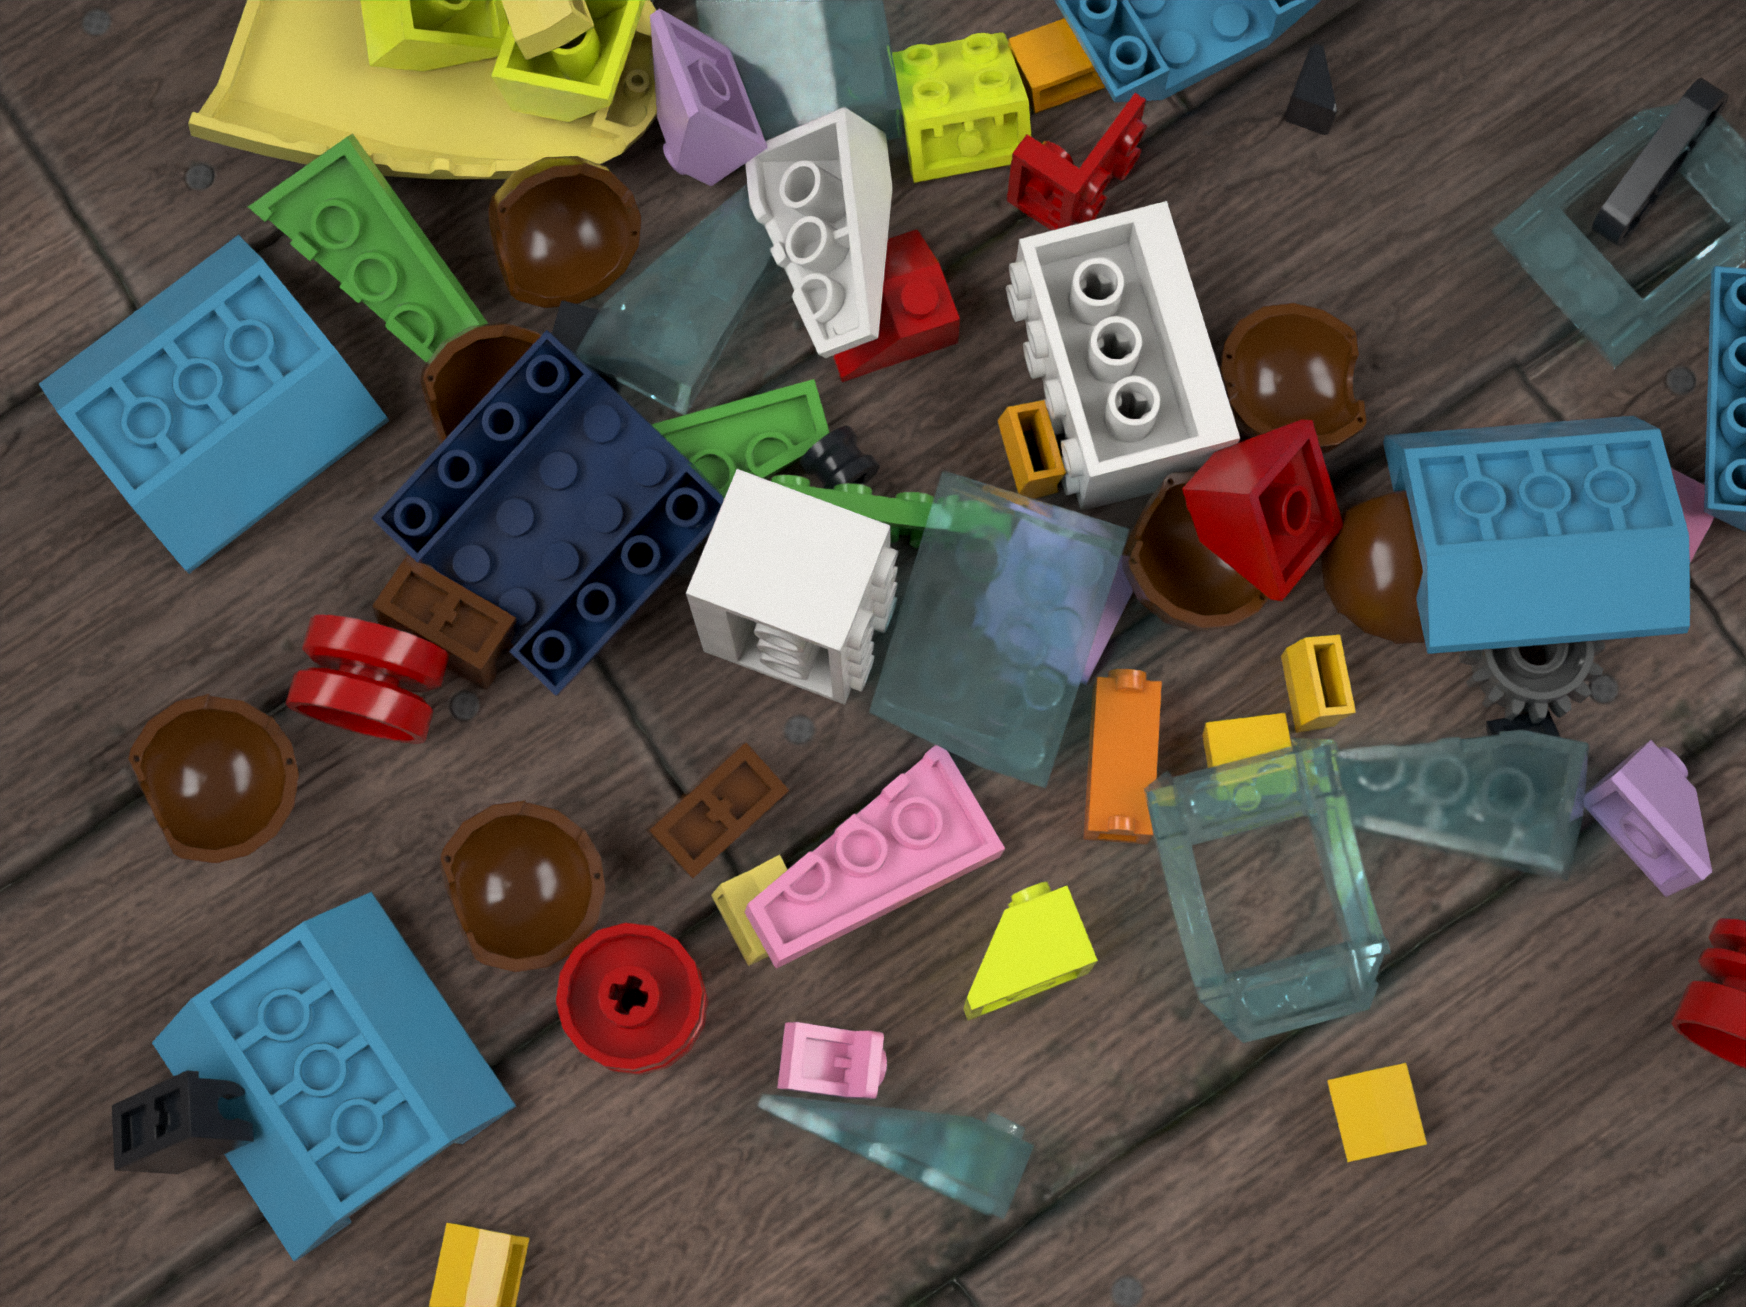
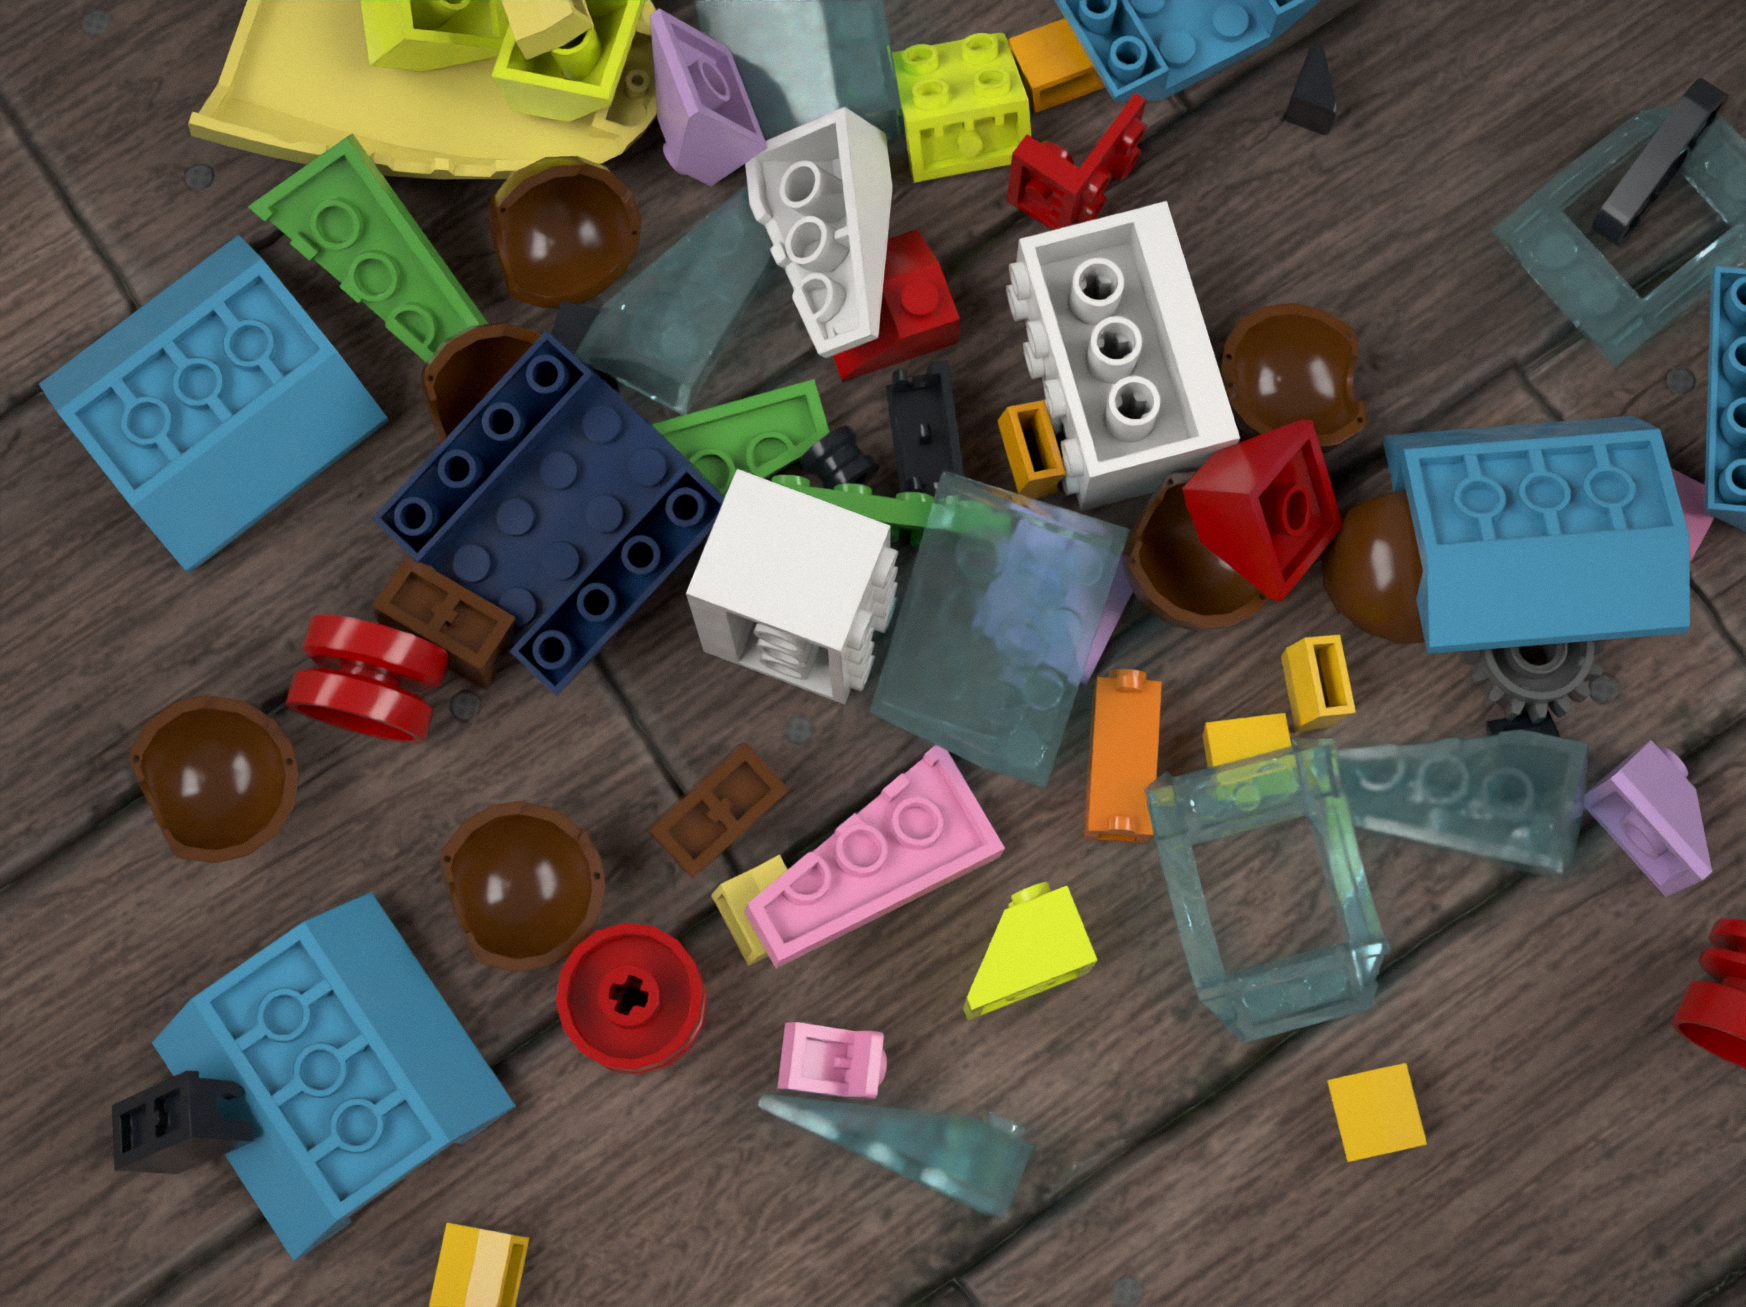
none -> black hinge [886,360,965,503]

